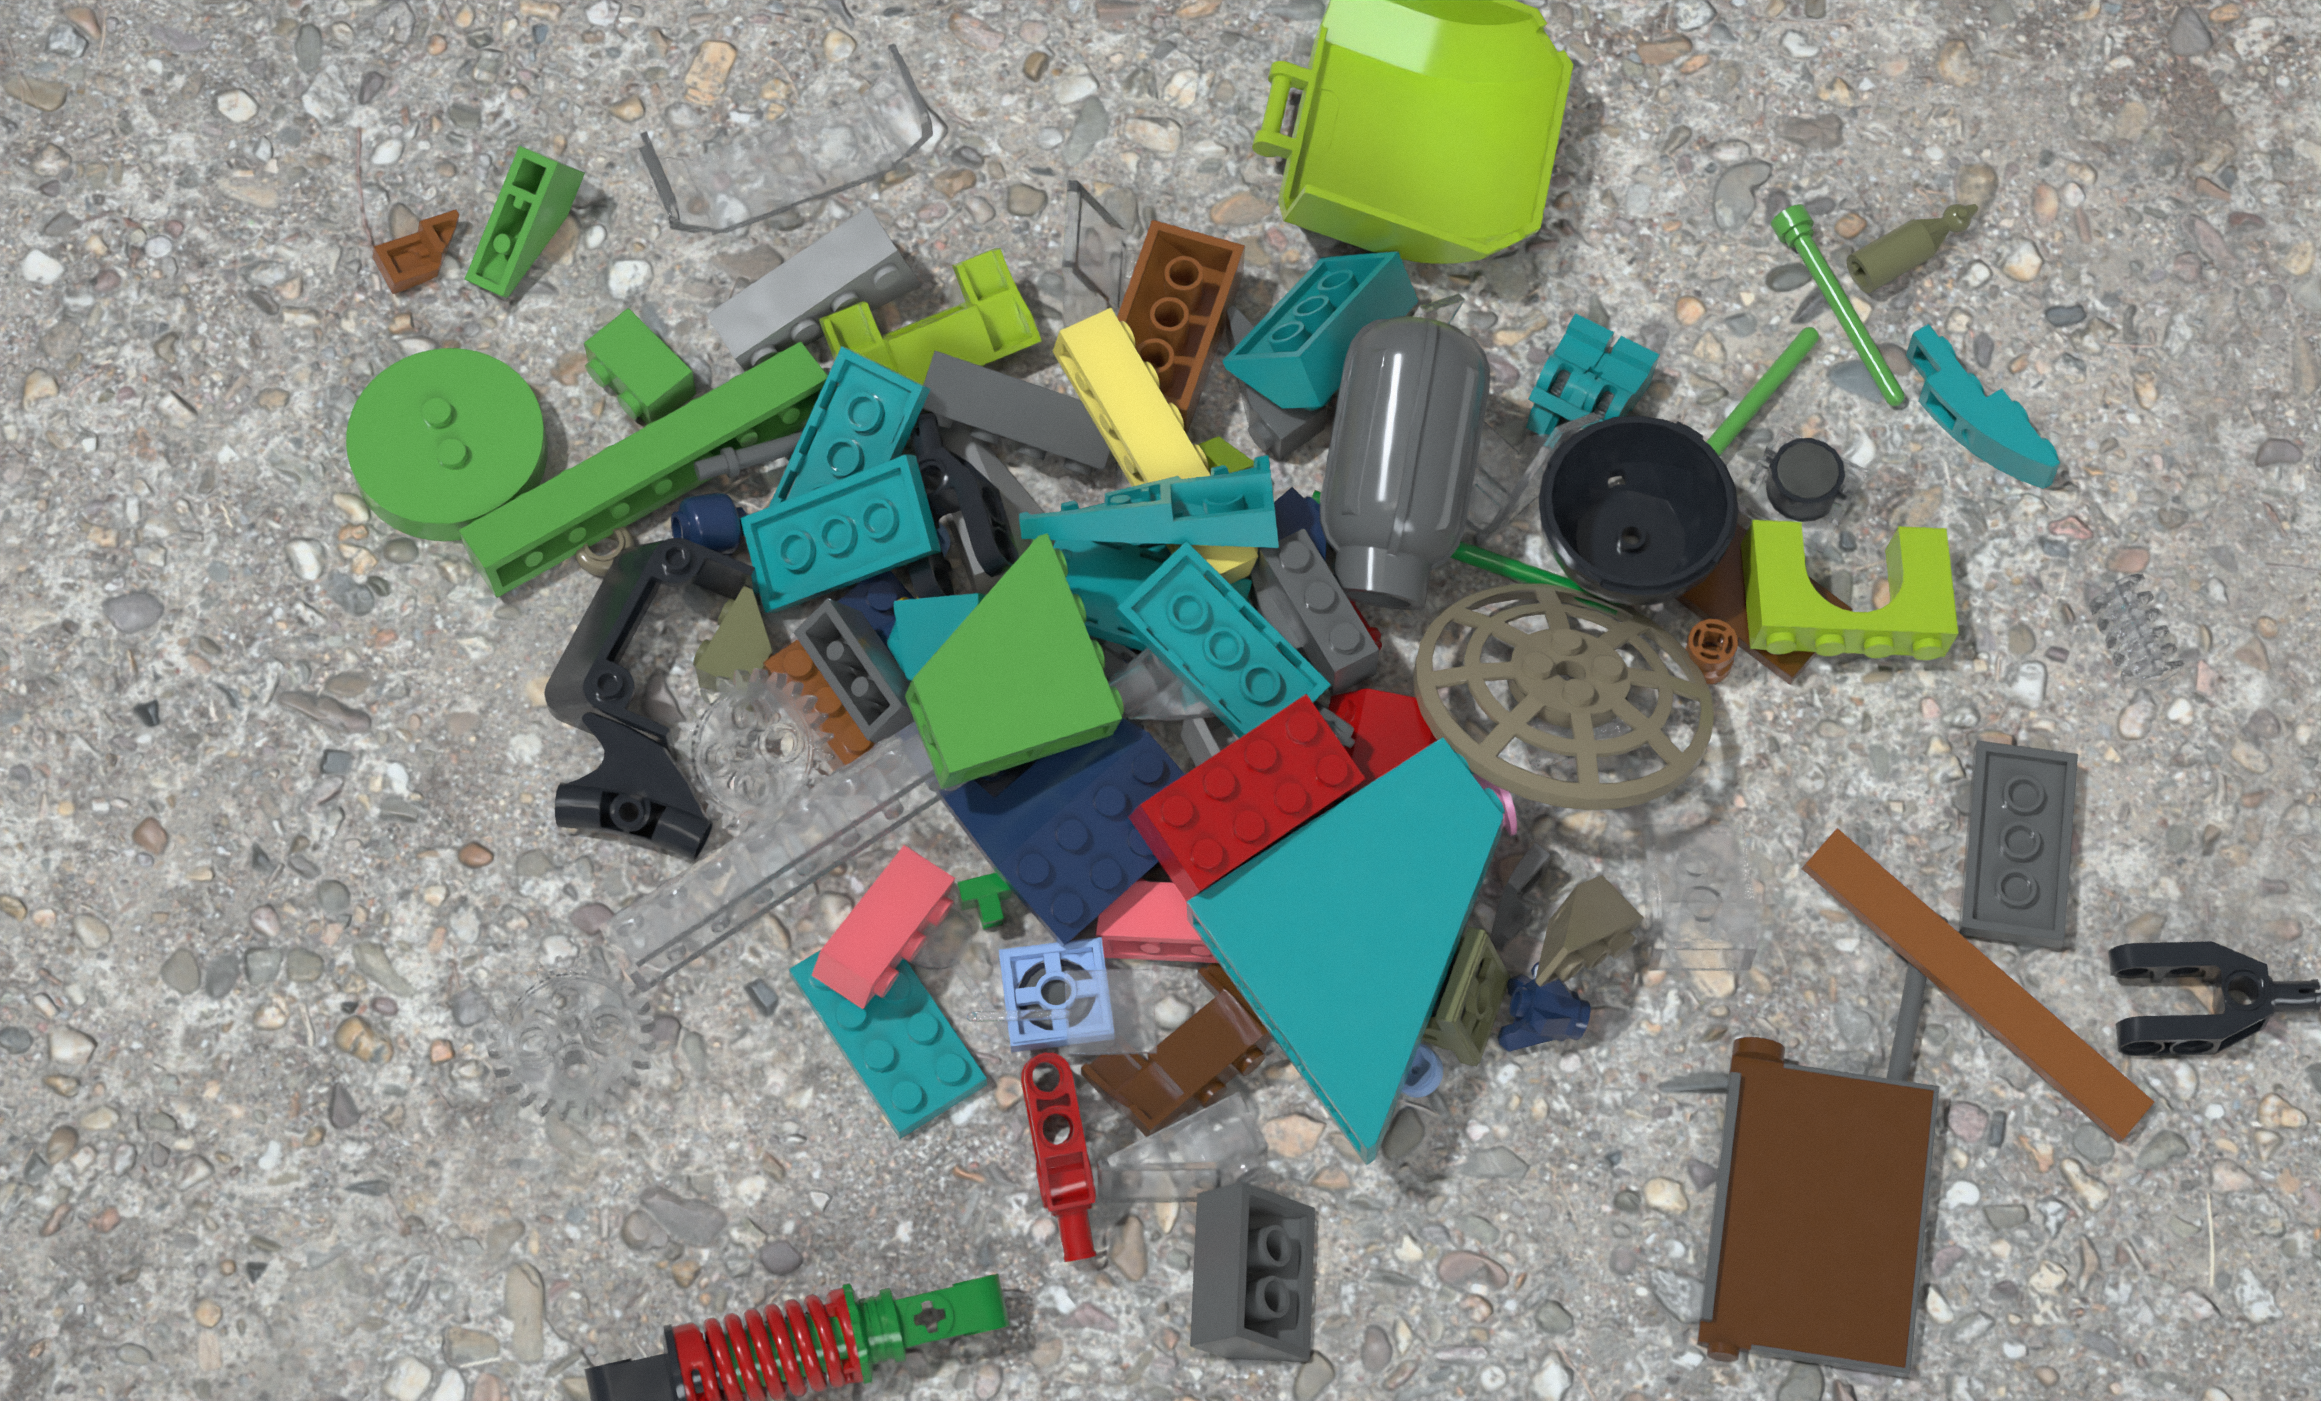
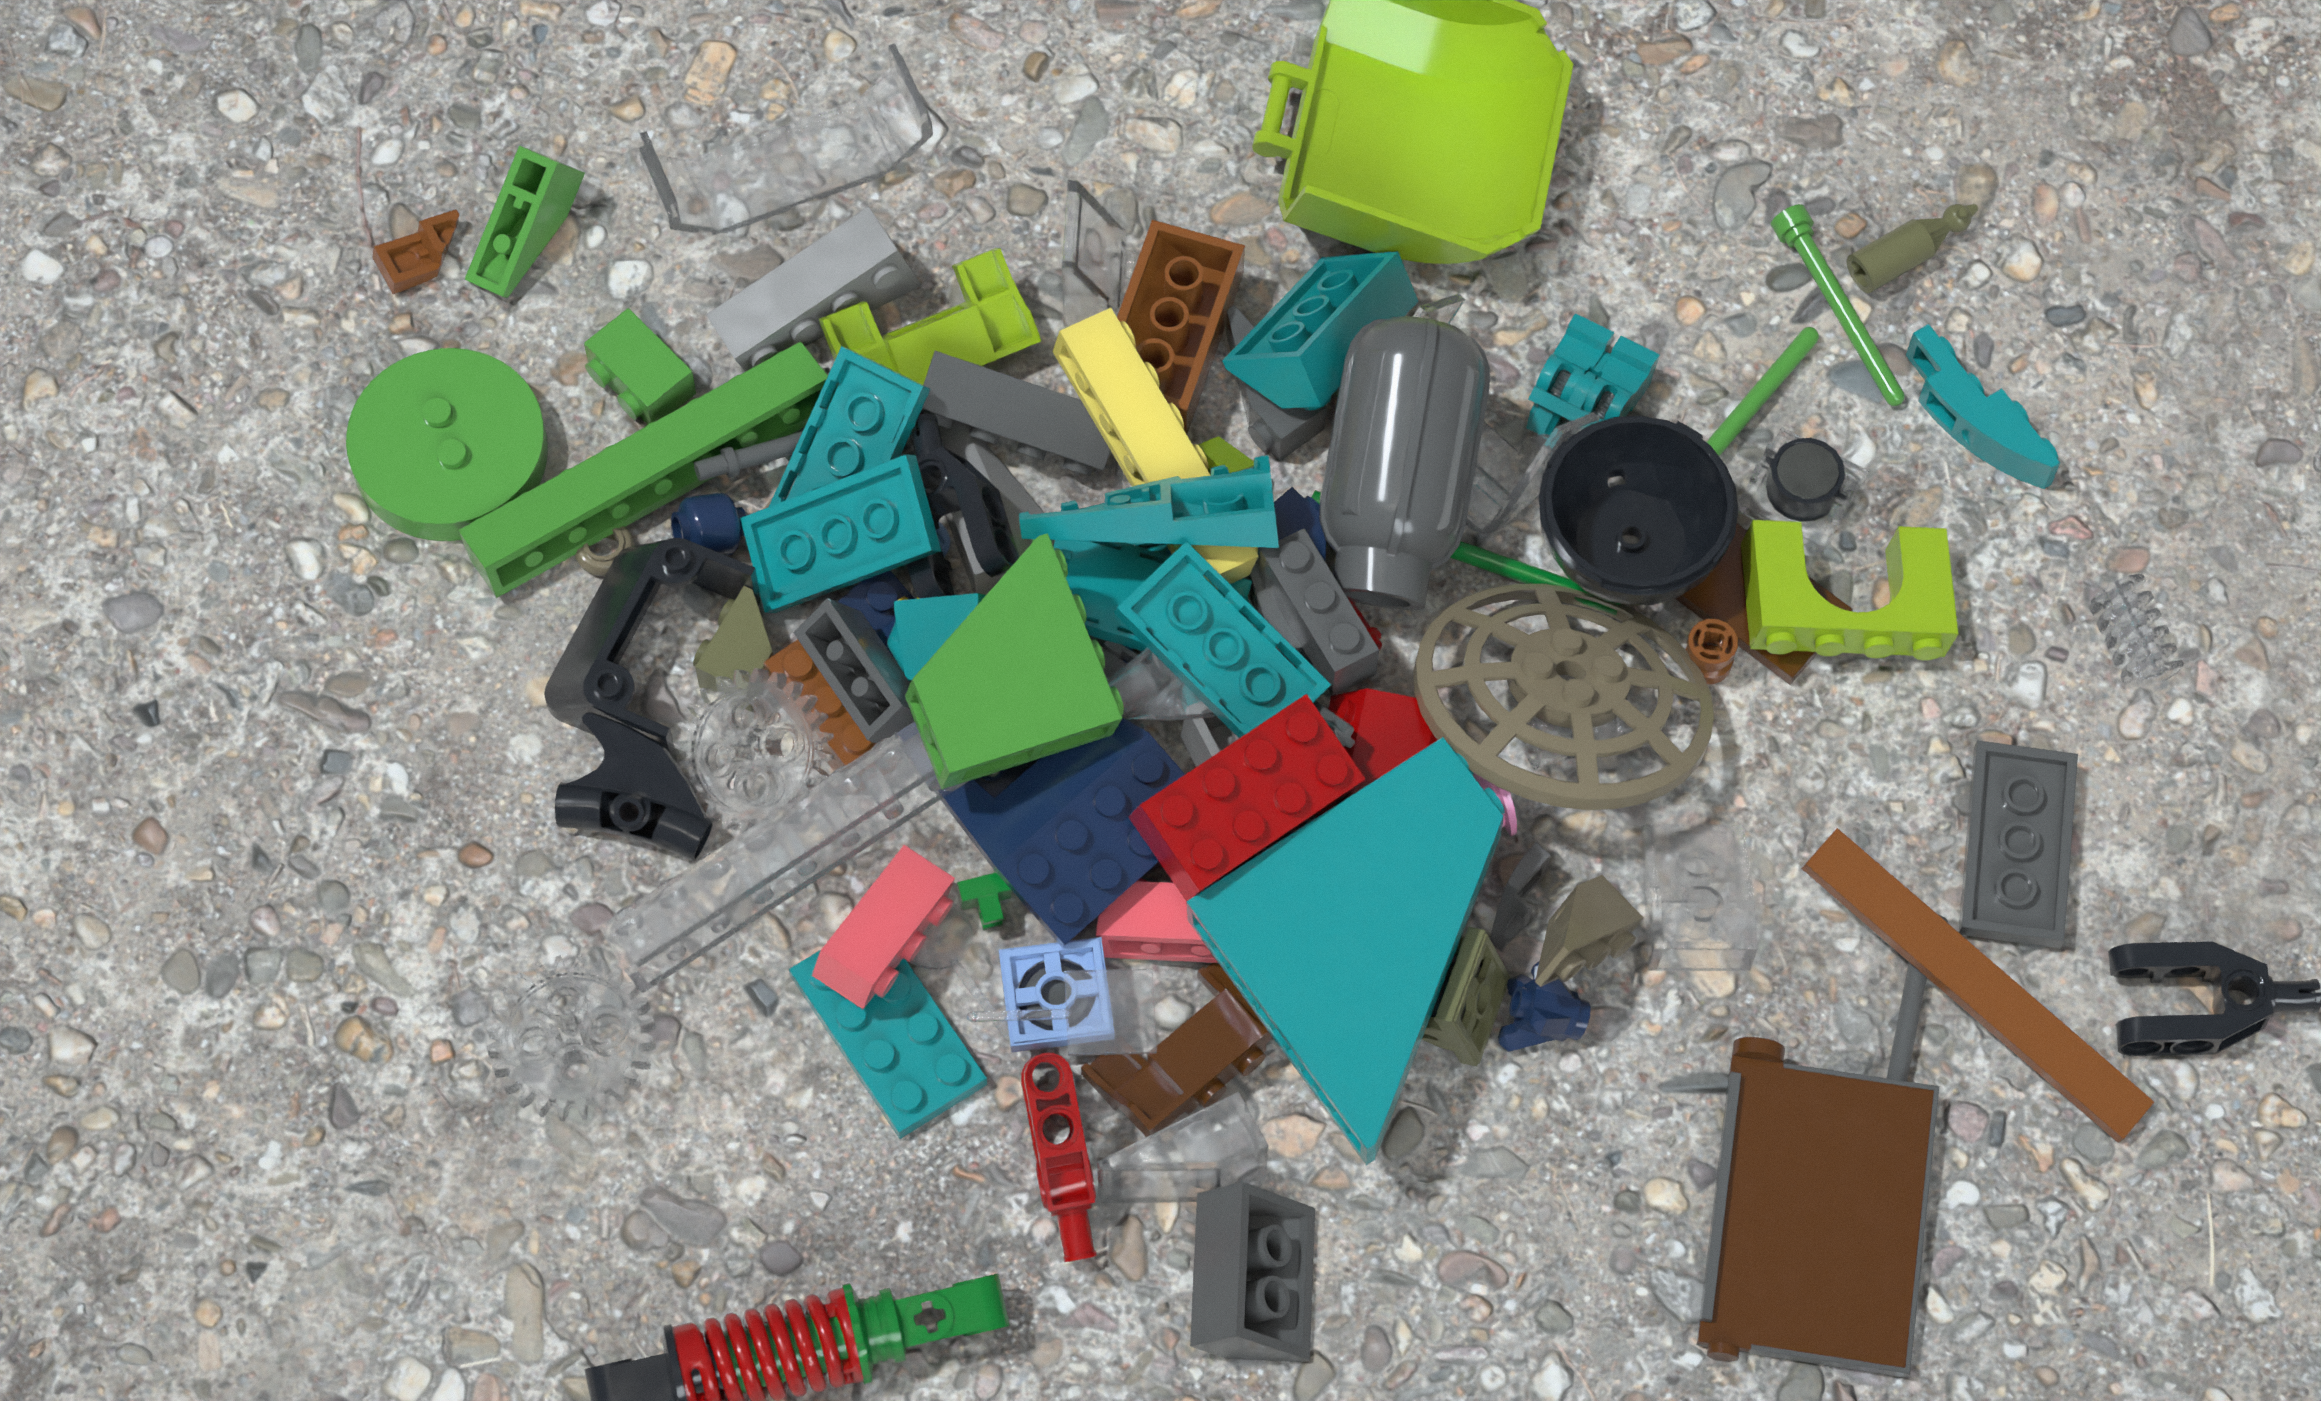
light blue tile [1402,1043,1443,1098] -> none

